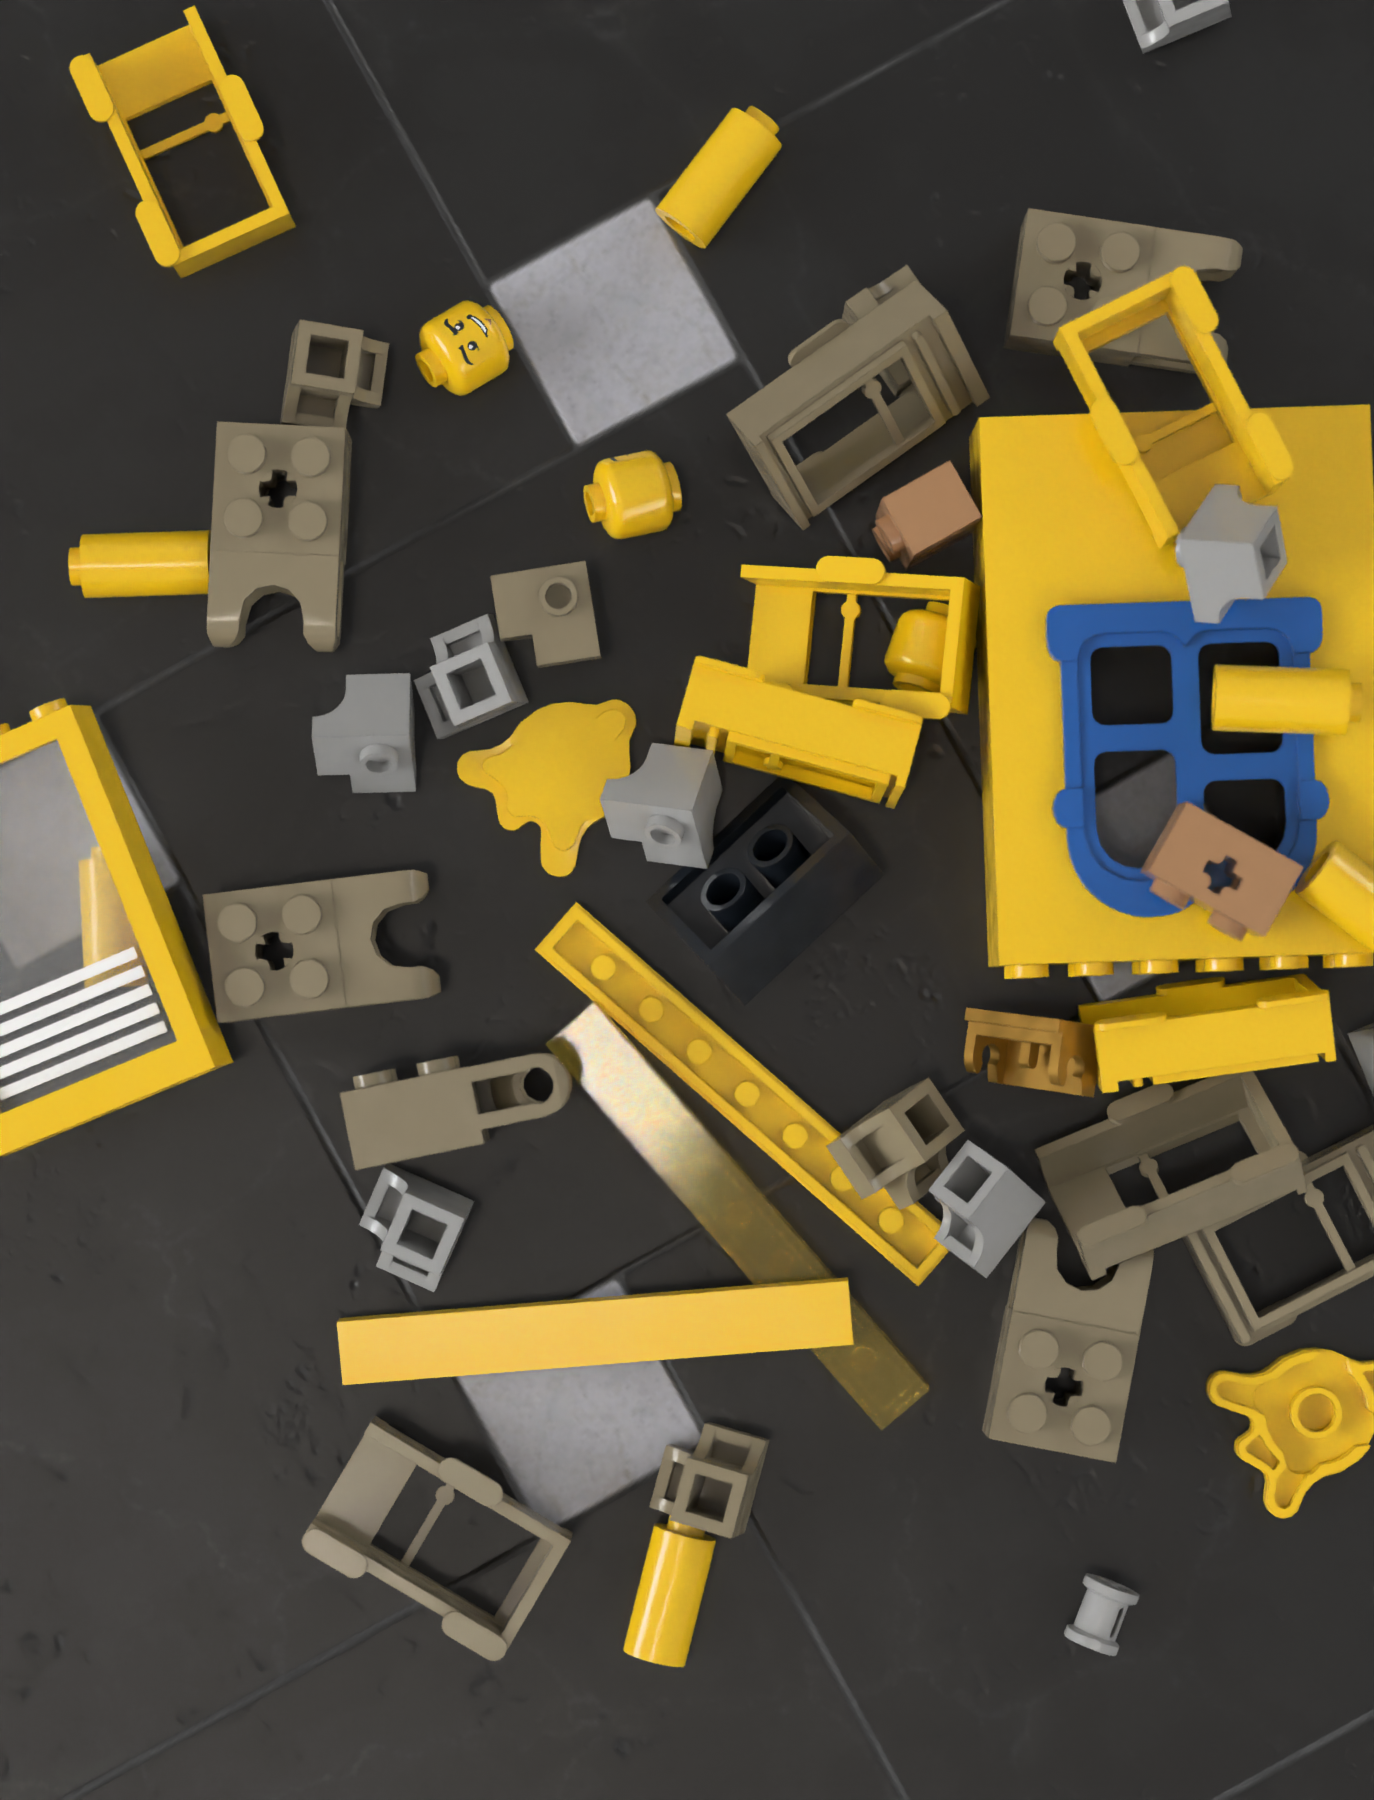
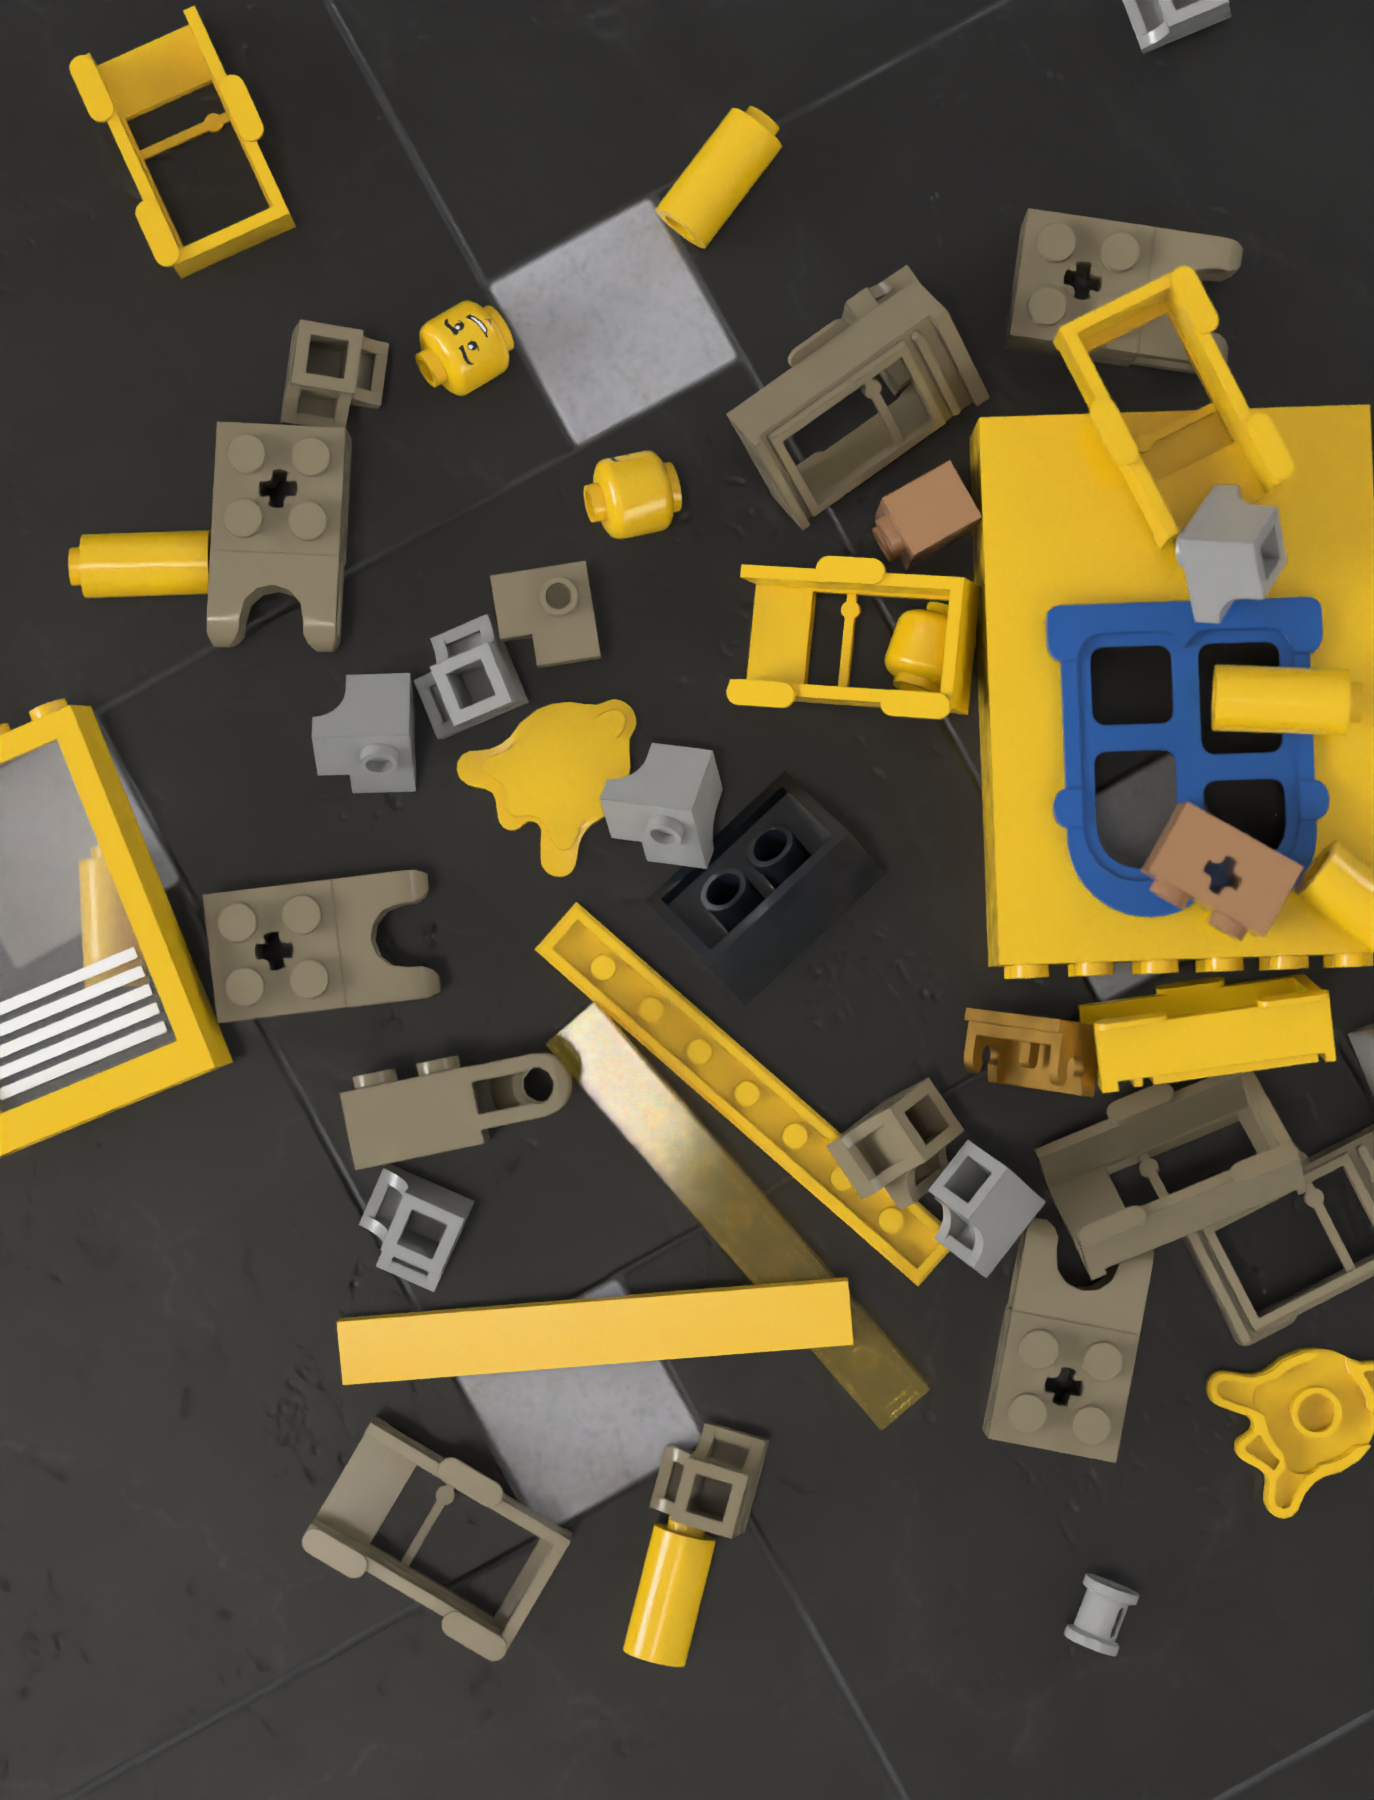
yellow piece [674,656,923,809] -> none

